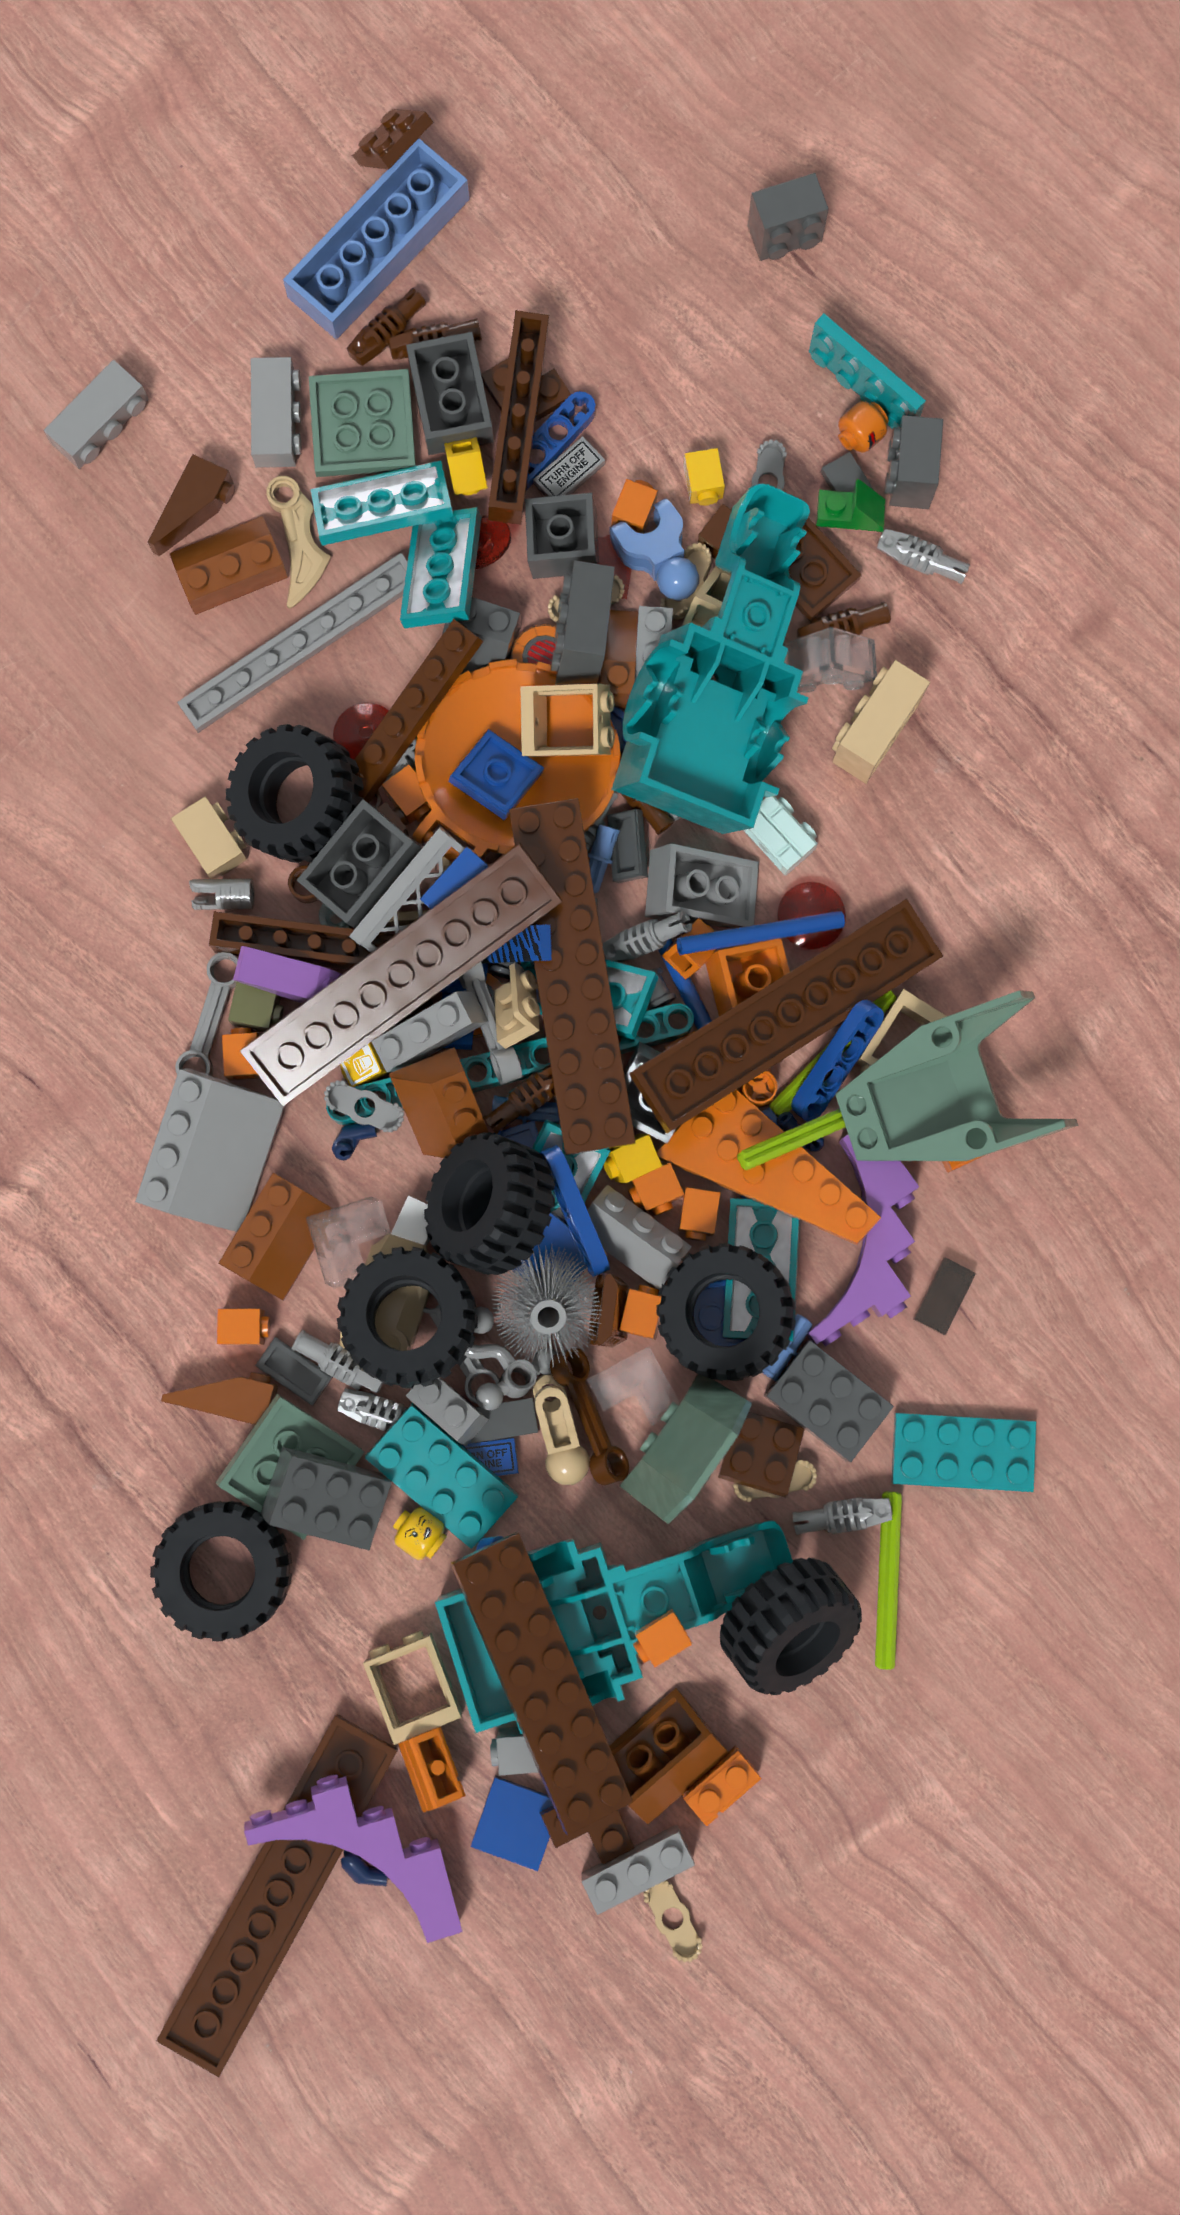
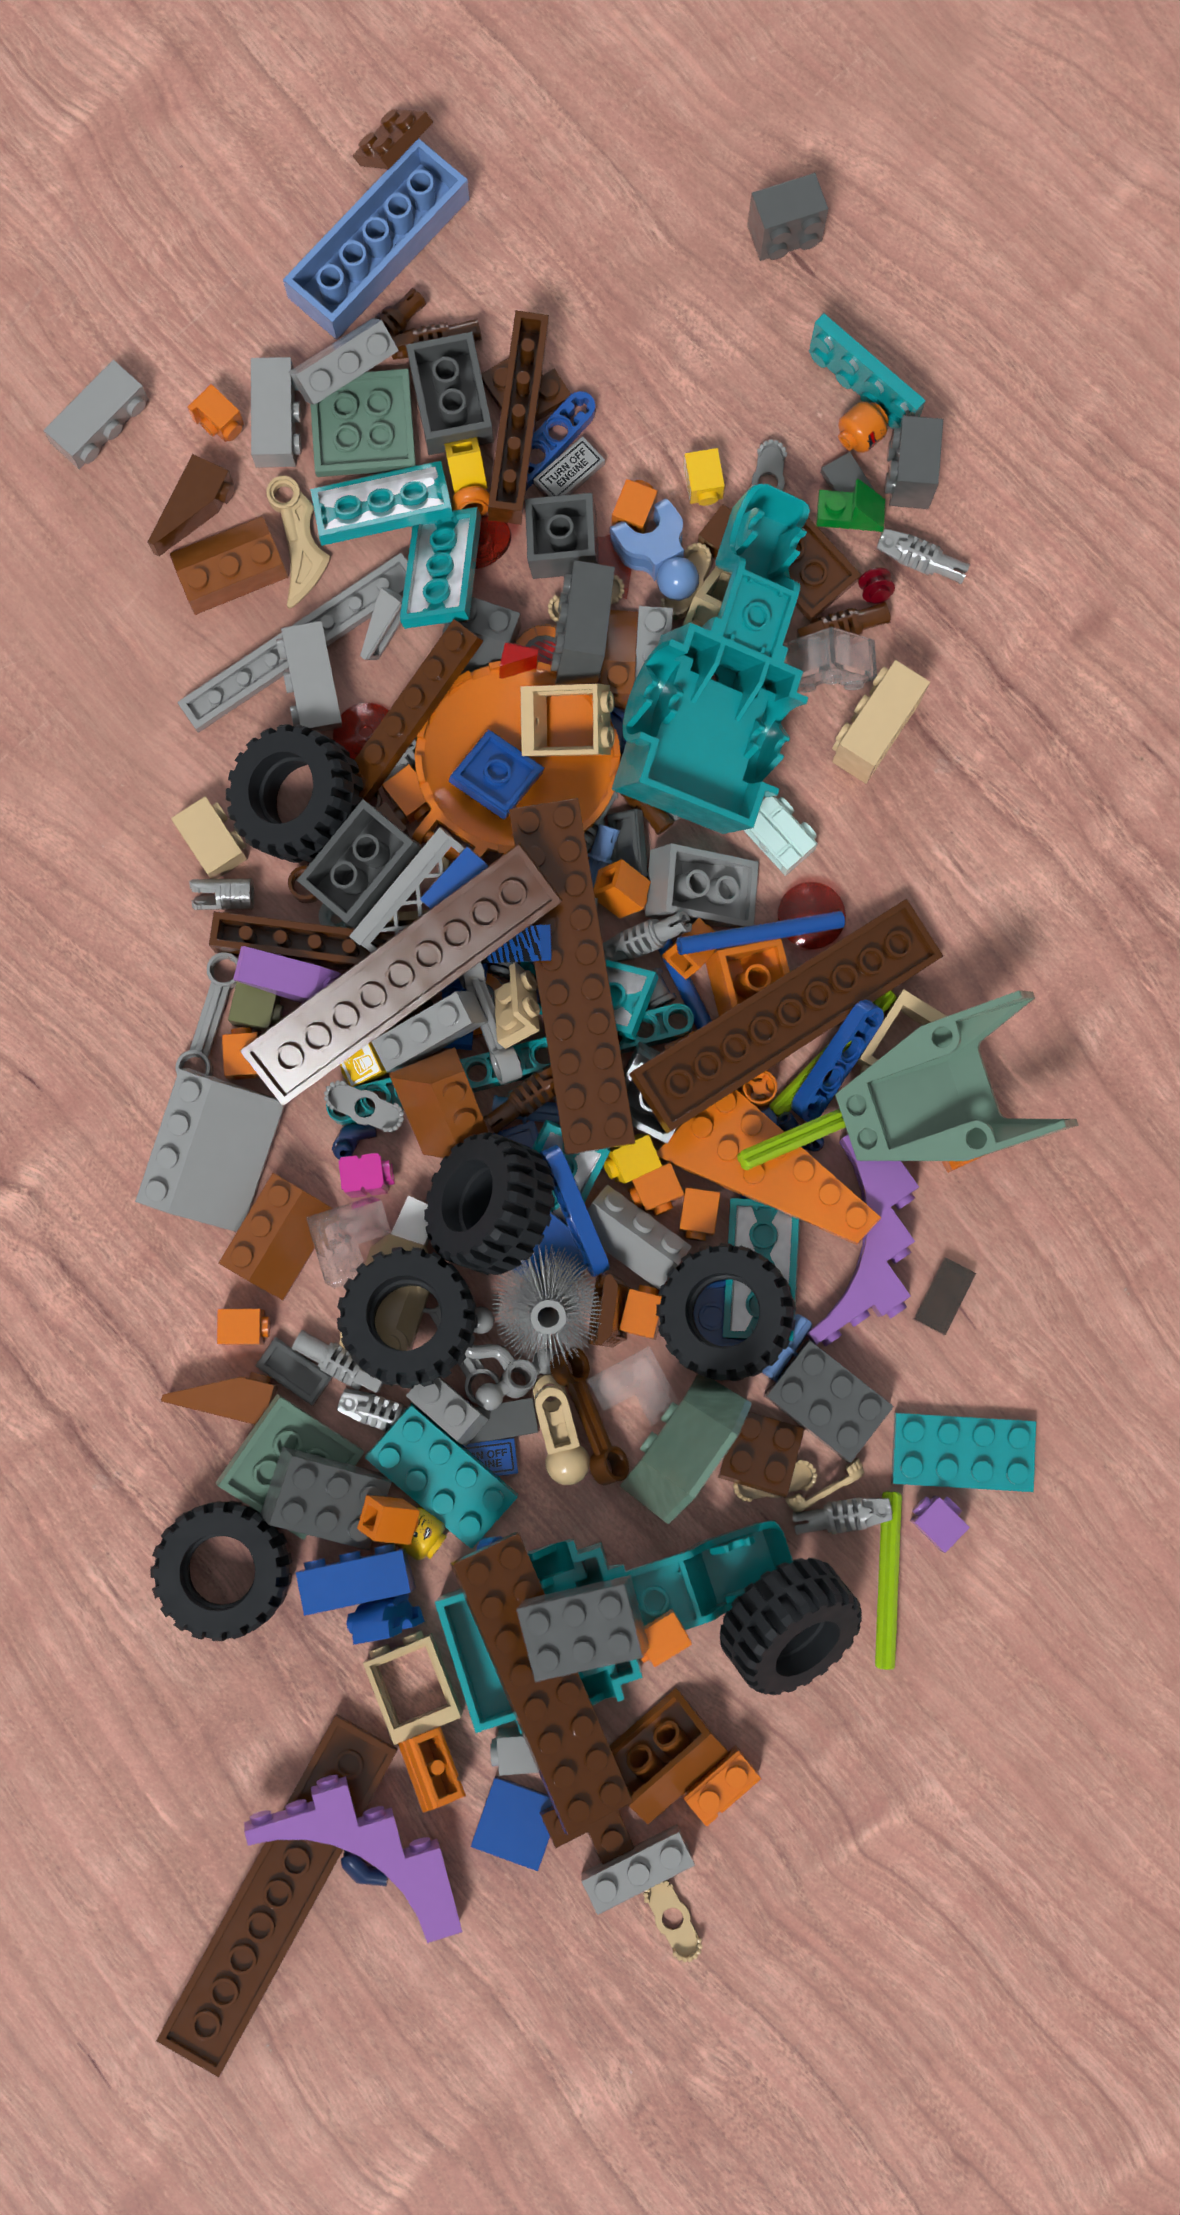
none -> orange brick [187,384,244,442]
none -> light grey brick [276,621,342,732]
none -> light grey brick [289,318,399,405]
none -> blue slope [296,1543,416,1616]
none -> dark pink brick [338,1153,395,1198]
none -> blue cylinder [346,1594,425,1645]
none -> orange brick [357,1495,420,1545]
none -> light grey slope [360,587,403,660]
none -> orange piece [451,486,490,516]
none -> red slope [499,642,539,678]
none -> dark grey brick [517,1575,649,1682]
none -> orange brick [593,859,651,919]
none -> tan piece [785,1458,865,1513]
none -> dark red wheel [858,567,895,604]
none -> medium lavender brick [910,1496,970,1553]

